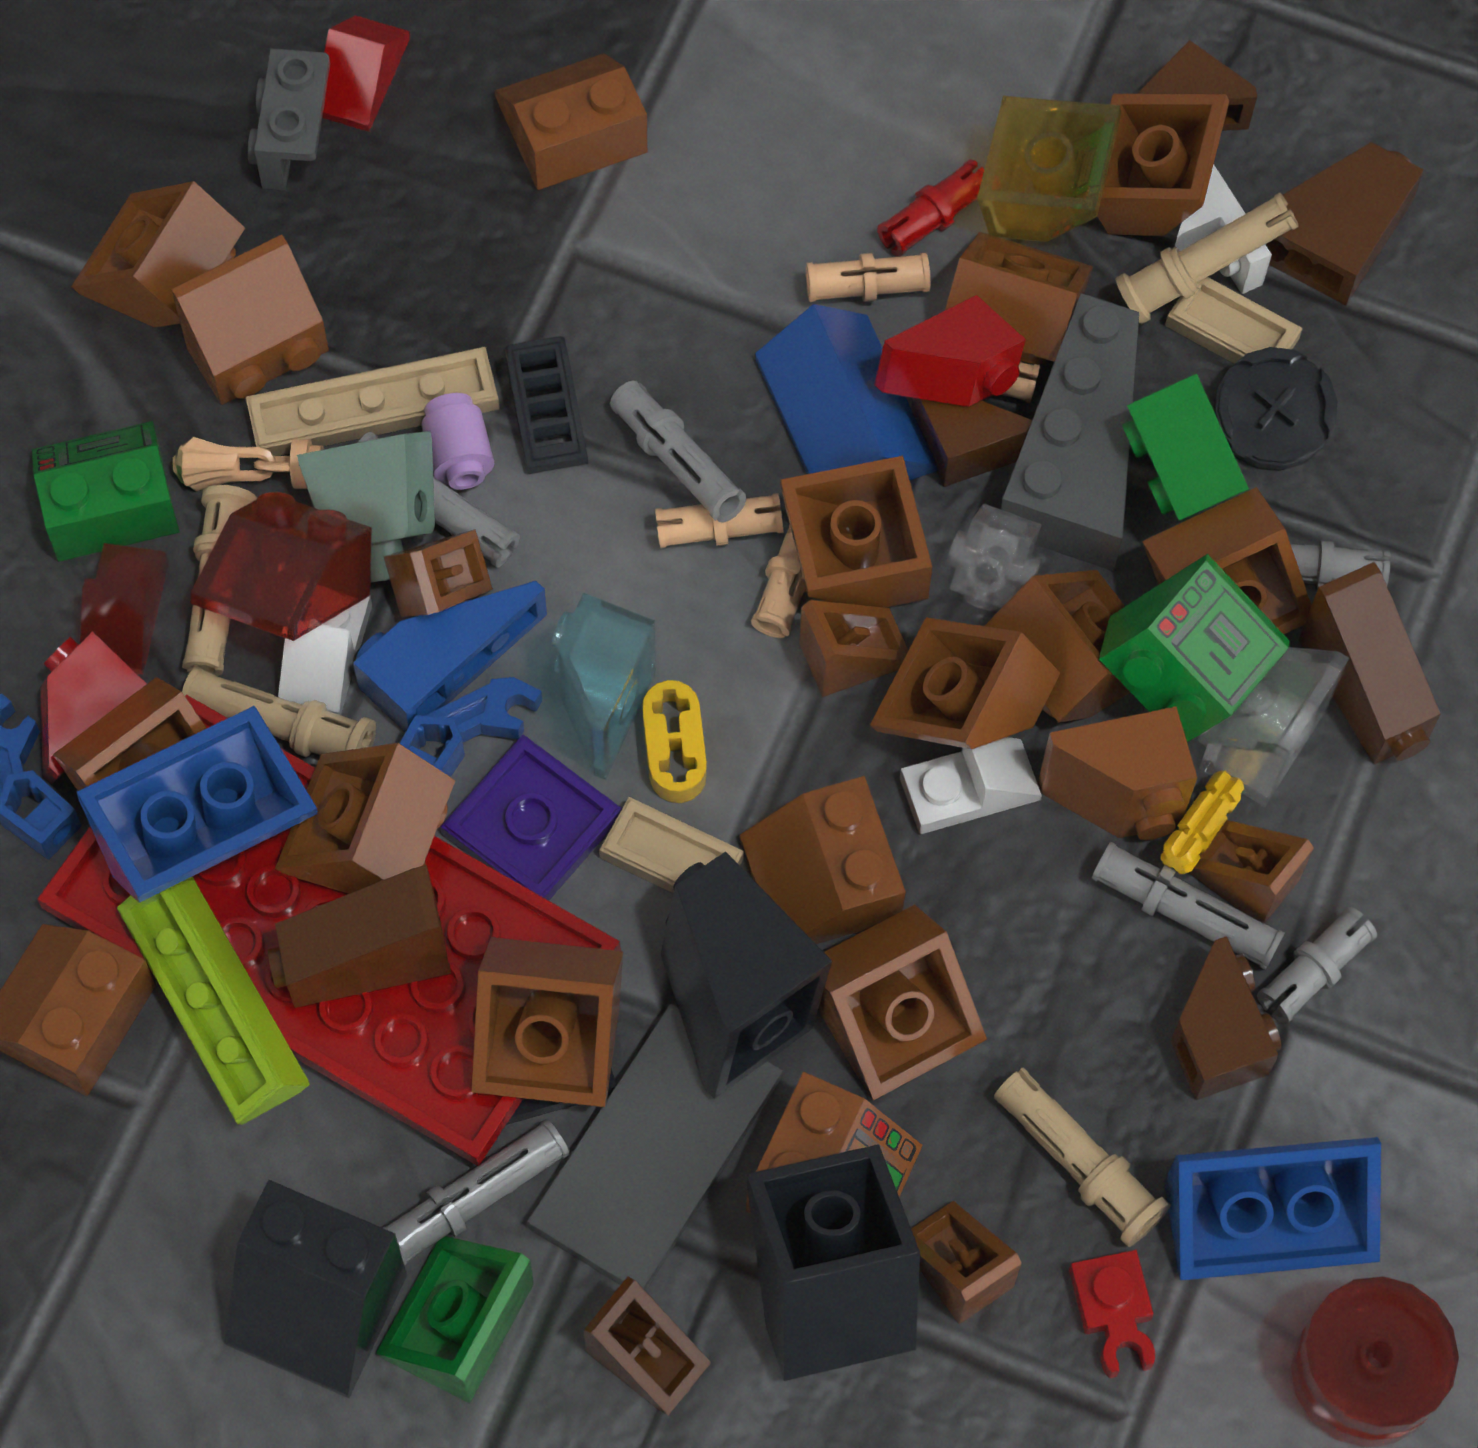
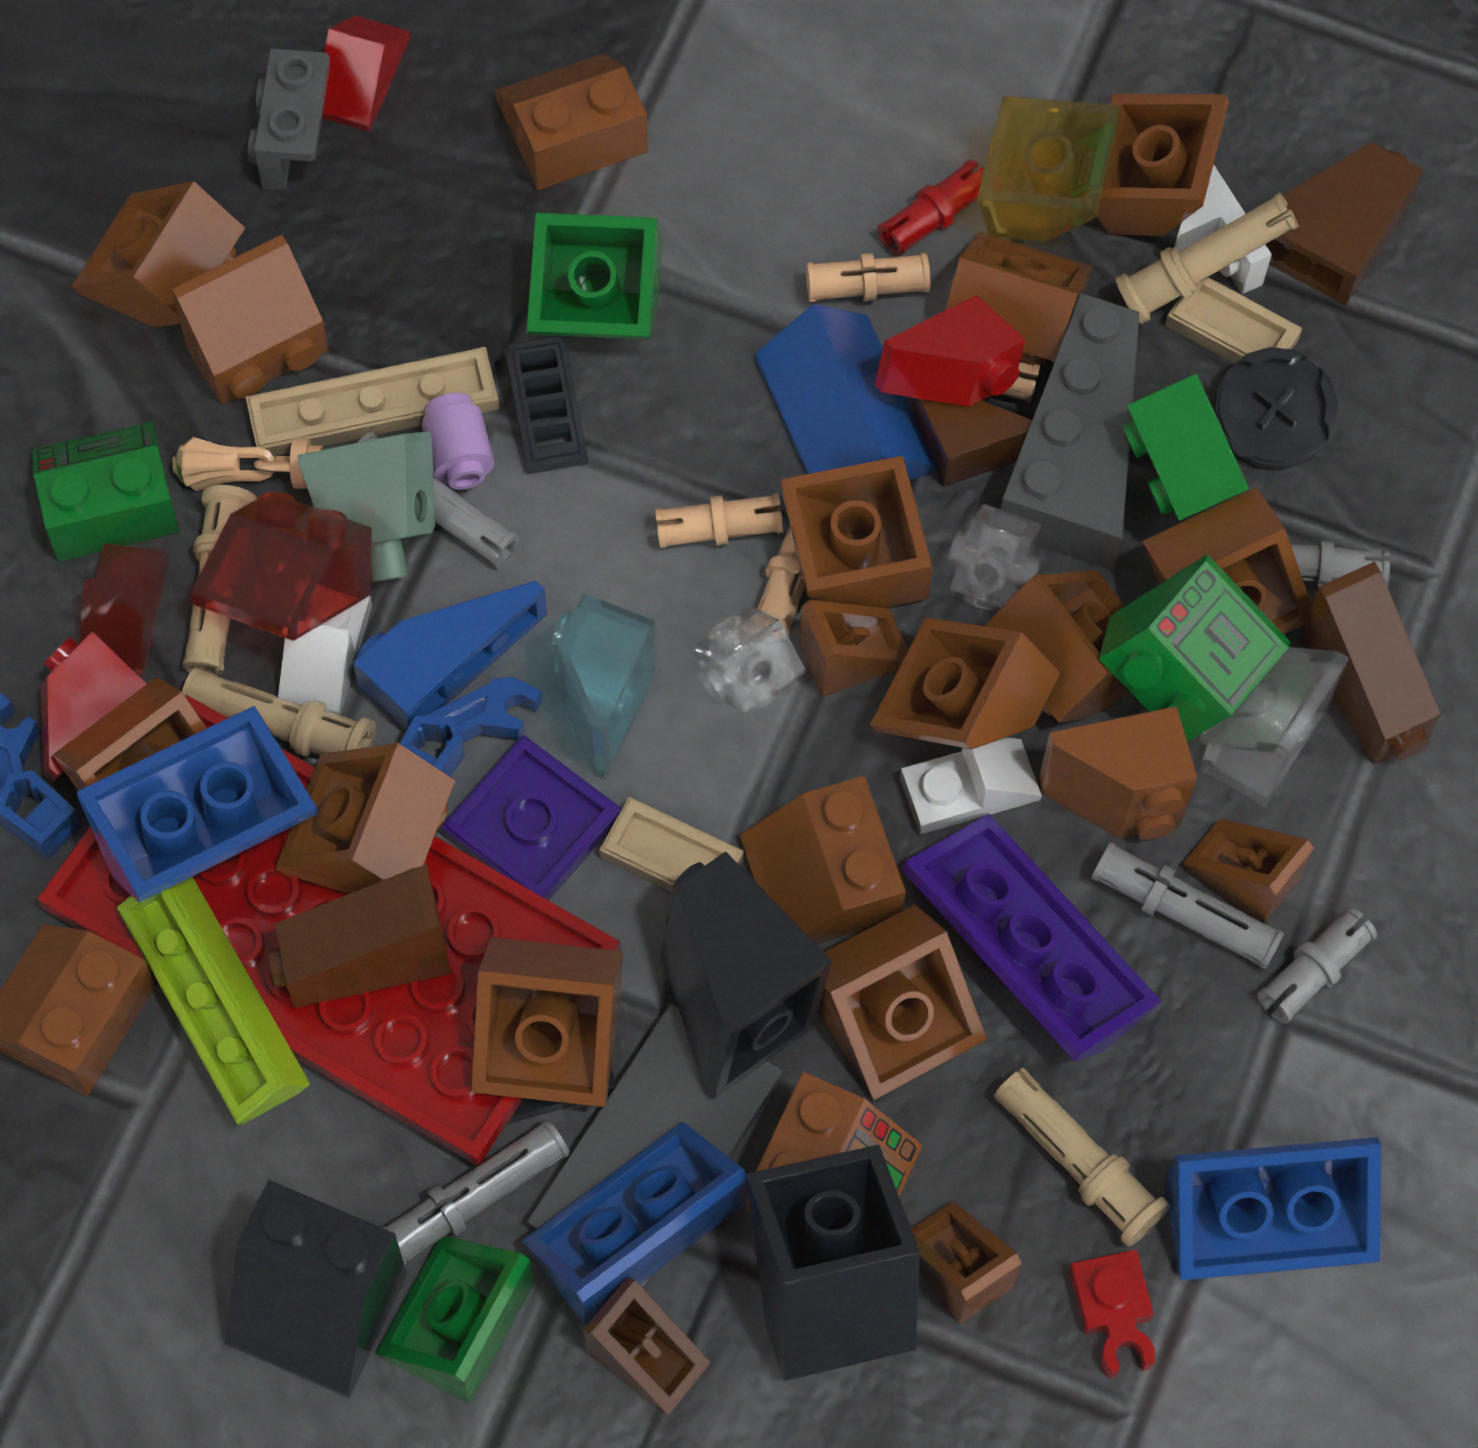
dark orange slope [383,529,493,617] -> none
light grey pin [610,380,746,523] -> none
yellow beam [642,680,707,803] -> none
reddish brown slope [1137,40,1257,131] -> none
yellow axle [1161,770,1244,874] -> none
reddish brown slope [1171,936,1281,1100] -> none
clear red wheel [1291,1276,1459,1448] -> none
none -> blue slope [522,1121,747,1325]
none -> green slope [527,213,663,340]
none -> clear brick [691,606,806,713]
none -> dark purple slope [901,814,1162,1062]

